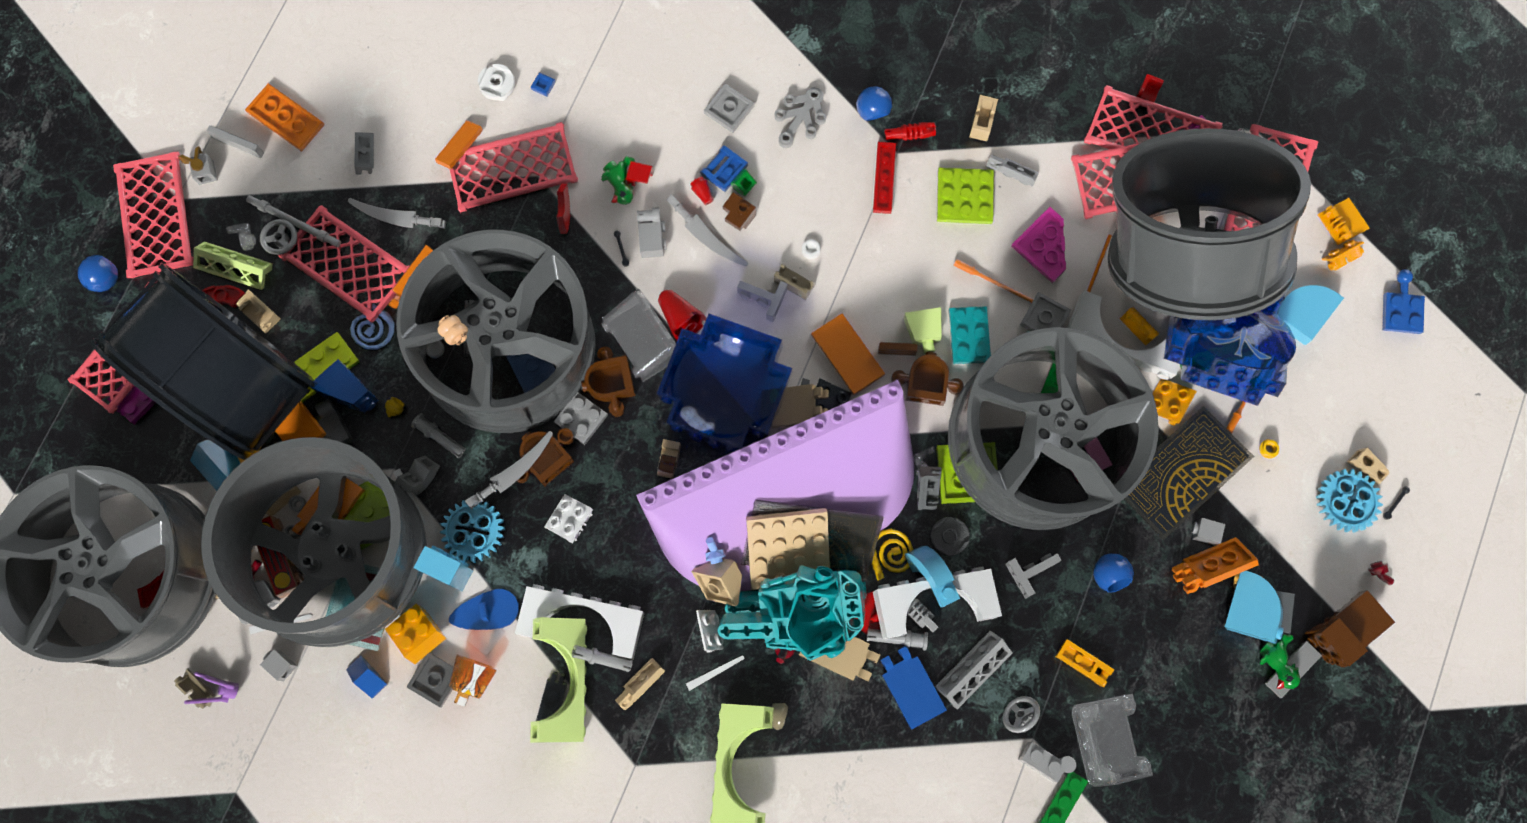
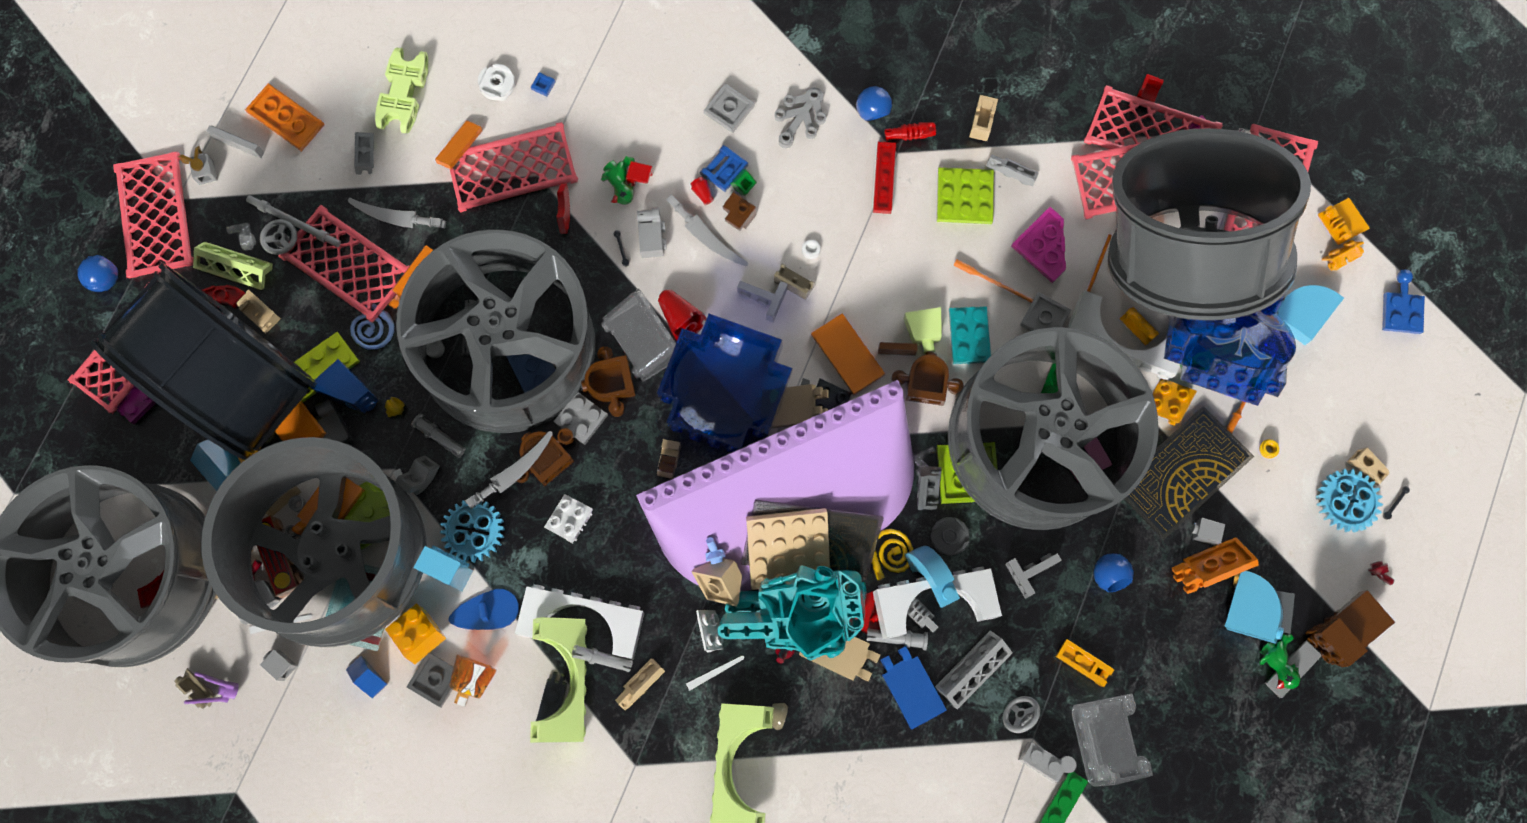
light nougat piece [438,315,468,345] -> none
none -> yellowish green piece [375,47,428,134]

